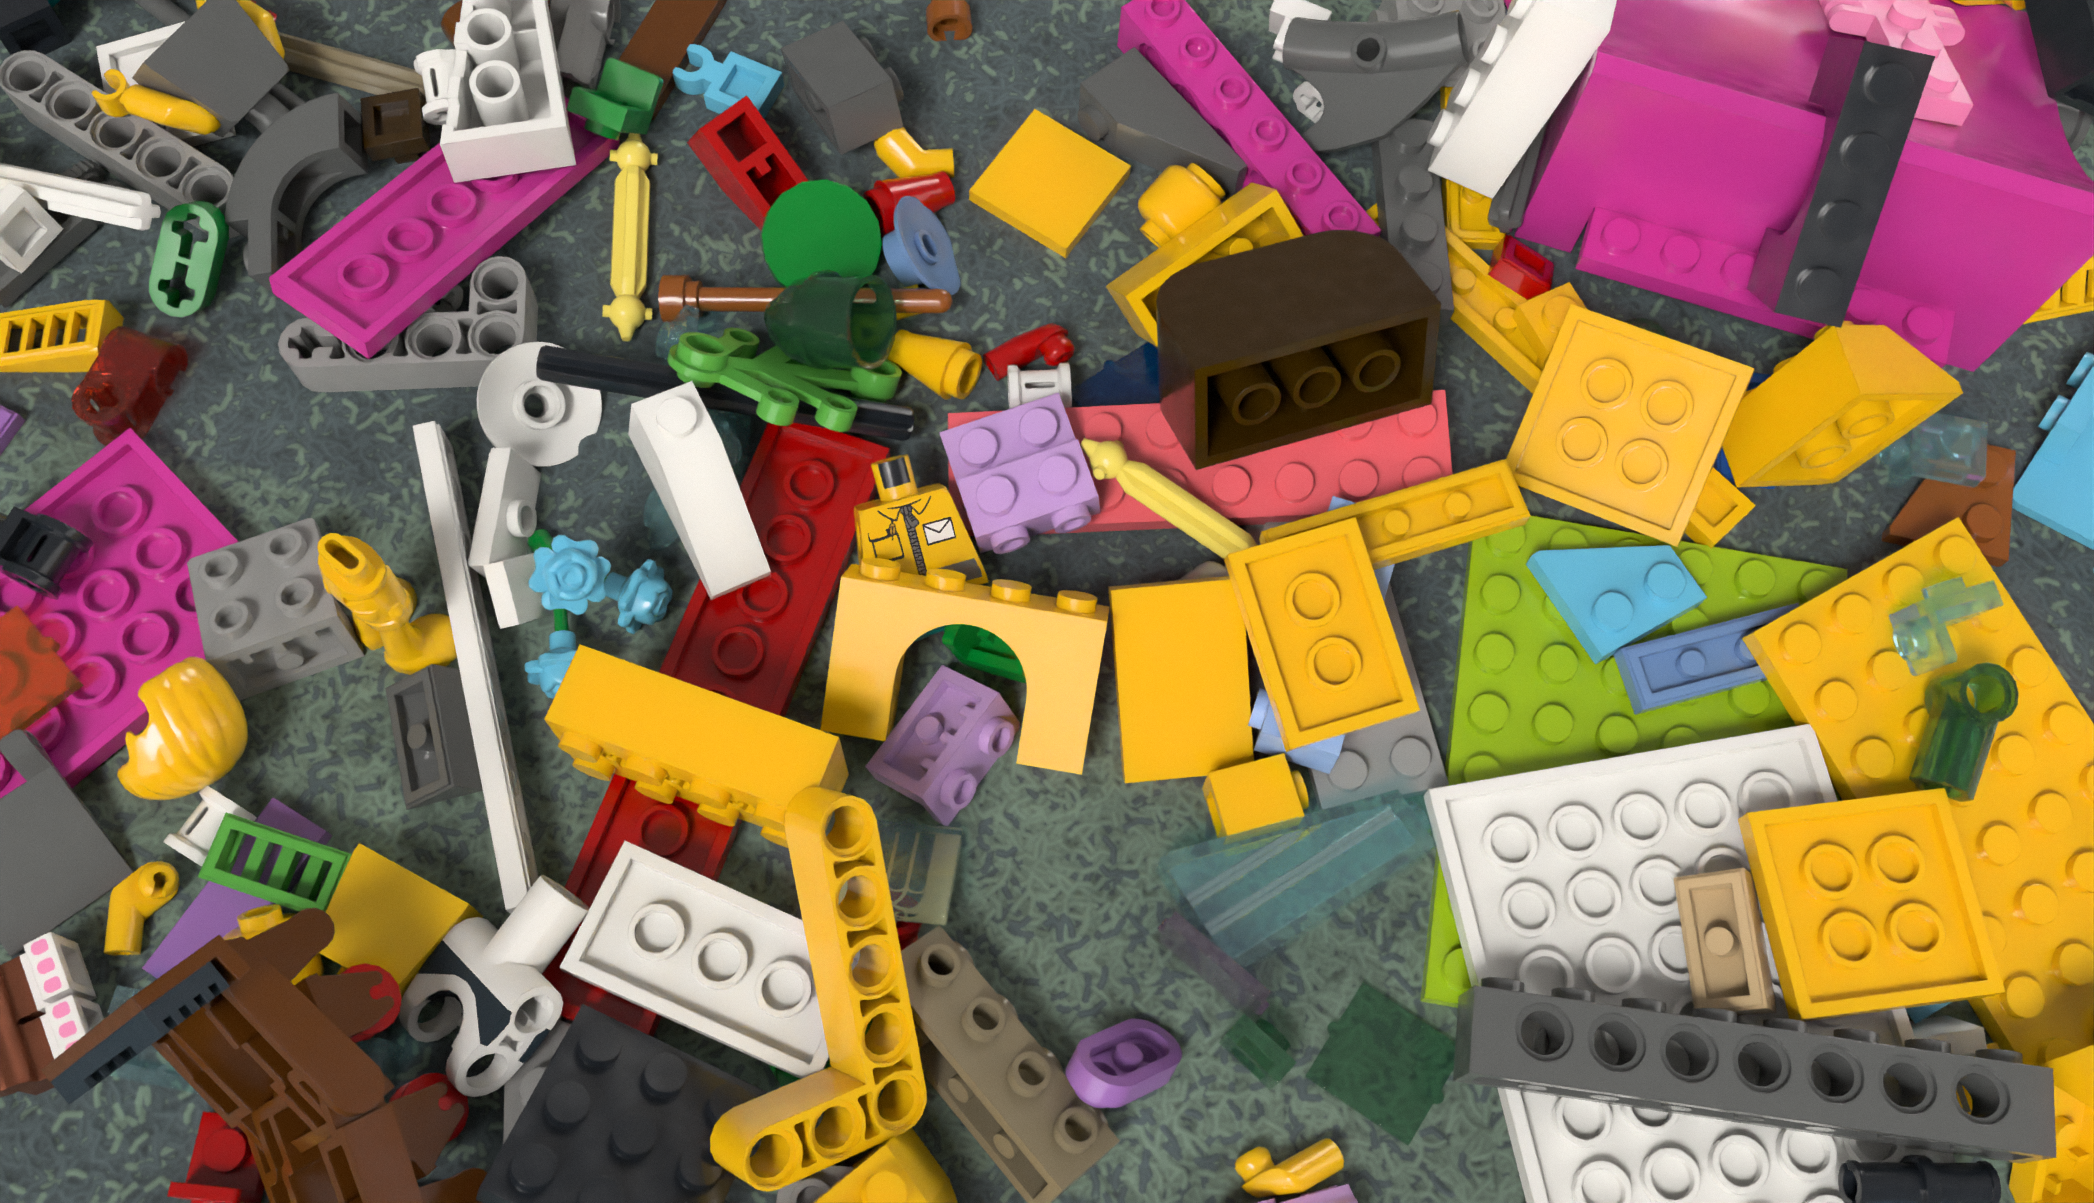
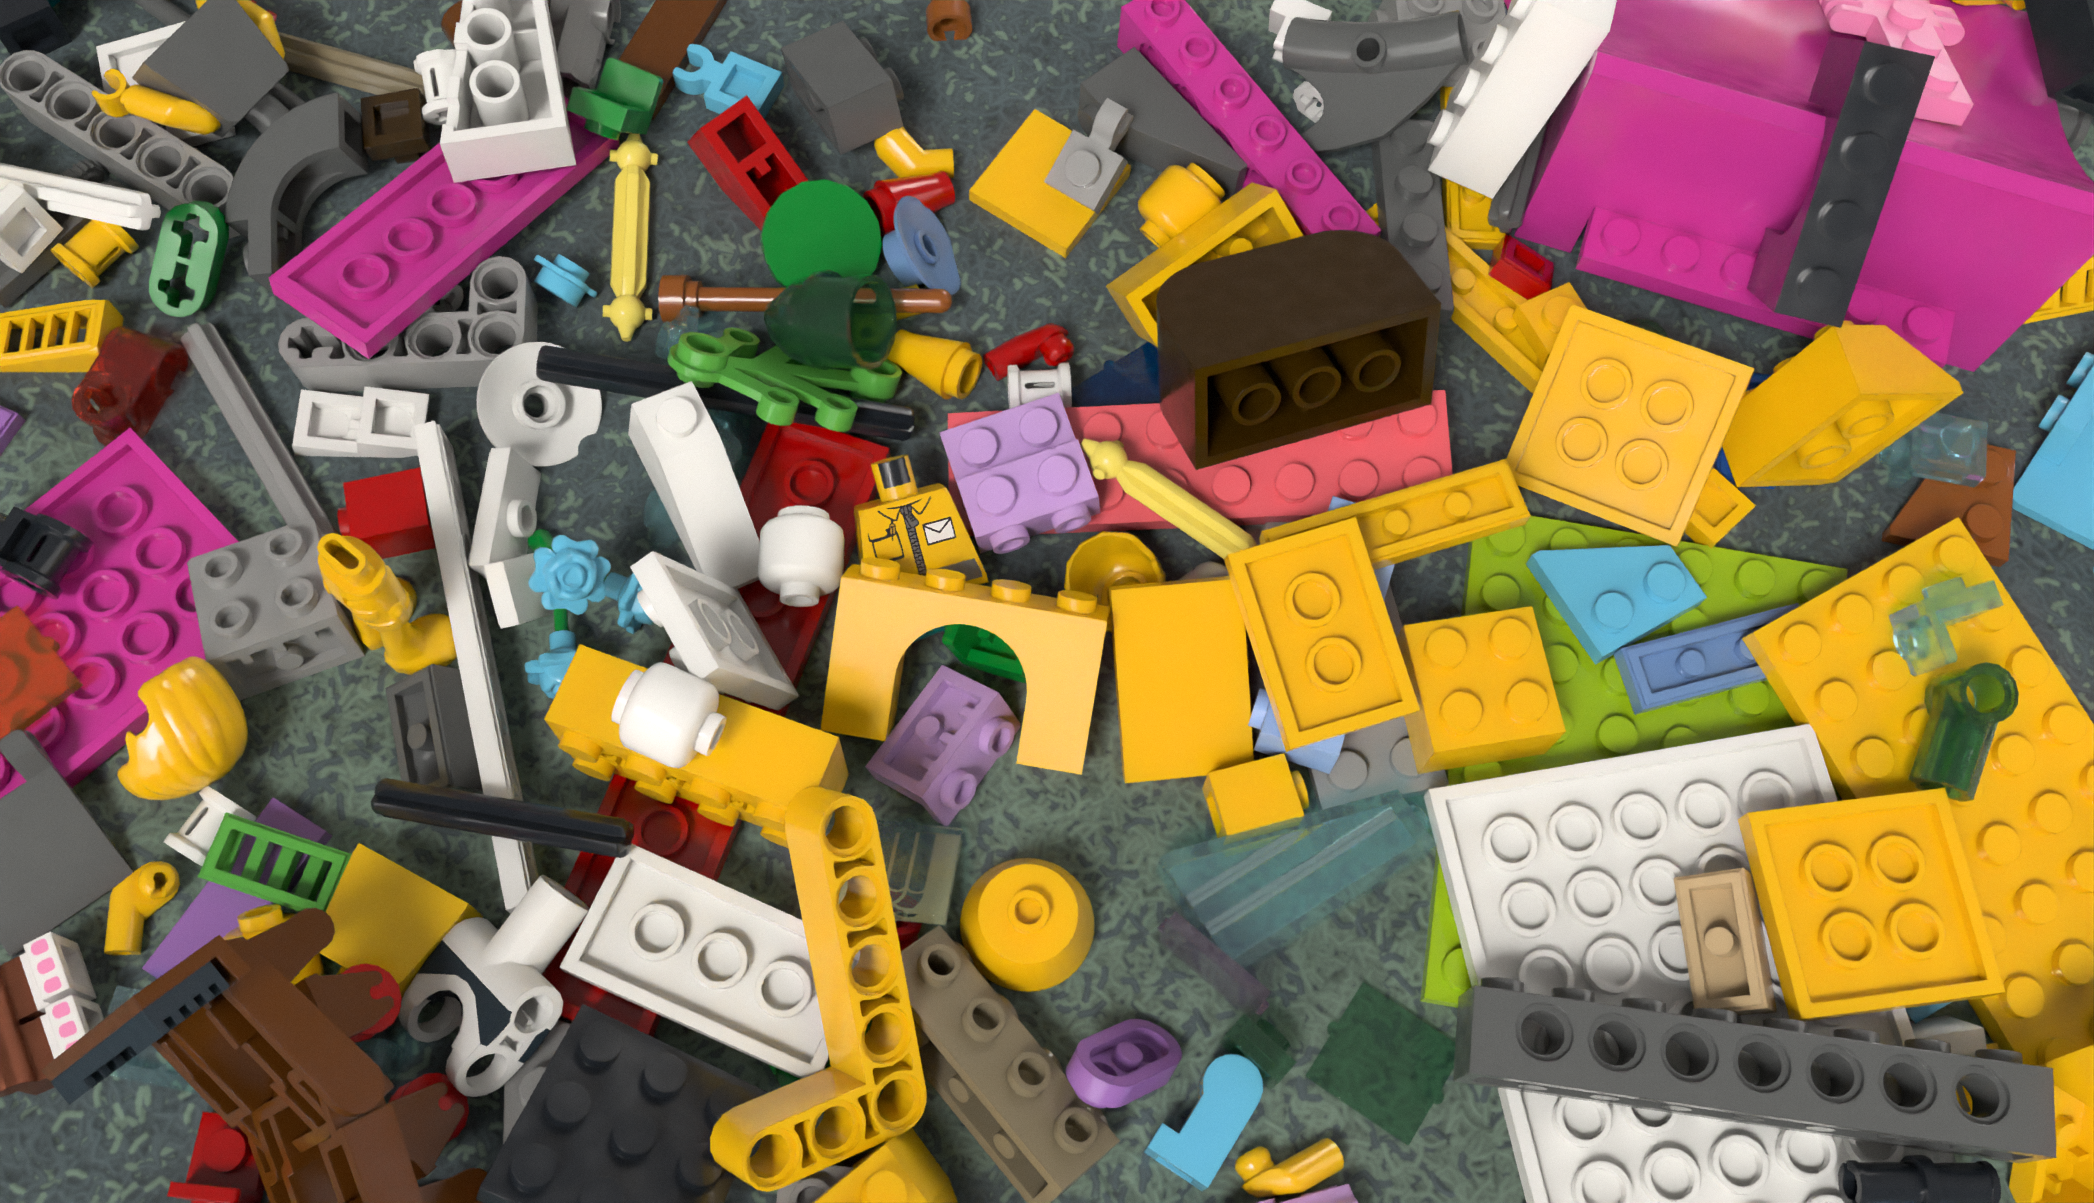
none -> yellow bush [50,219,139,289]
none -> light grey axle [181,323,337,537]
none -> white slope [292,386,429,458]
none -> red brick [337,467,436,559]
none -> black axle [371,778,634,858]
none -> medium azure plate [534,254,598,308]
none -> white head [611,662,727,768]
none -> white plate [630,551,799,710]
none -> white head [758,506,845,607]
none -> yellow cone [960,858,1095,992]
none -> light grey plate [1044,98,1134,214]
none -> yellow hair [1064,531,1166,633]
none -> medium azure leg [1144,1054,1263,1191]
none -> yellow brick [1396,606,1566,774]

